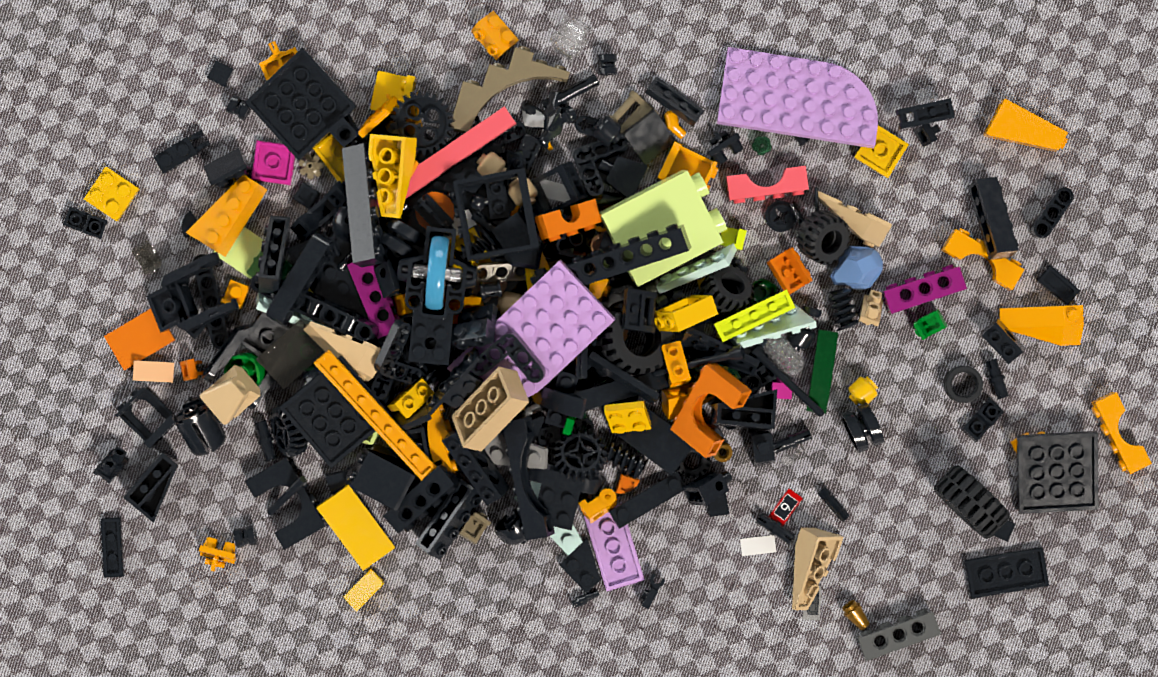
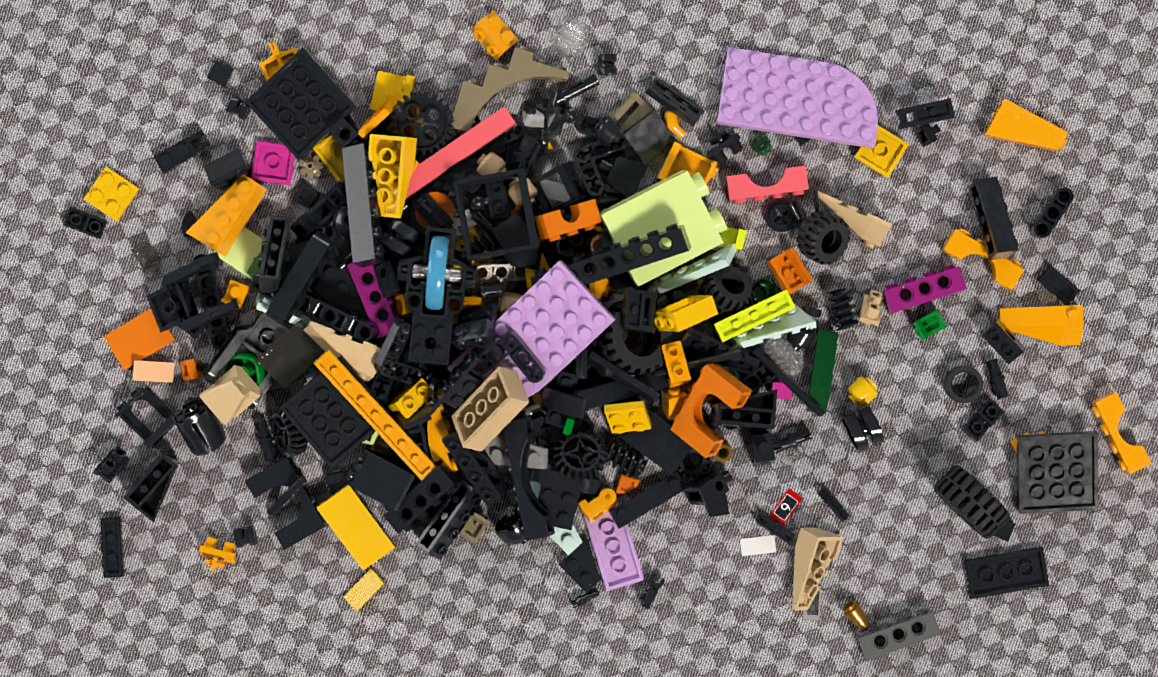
medium blue helmet [830,246,883,290] -> none

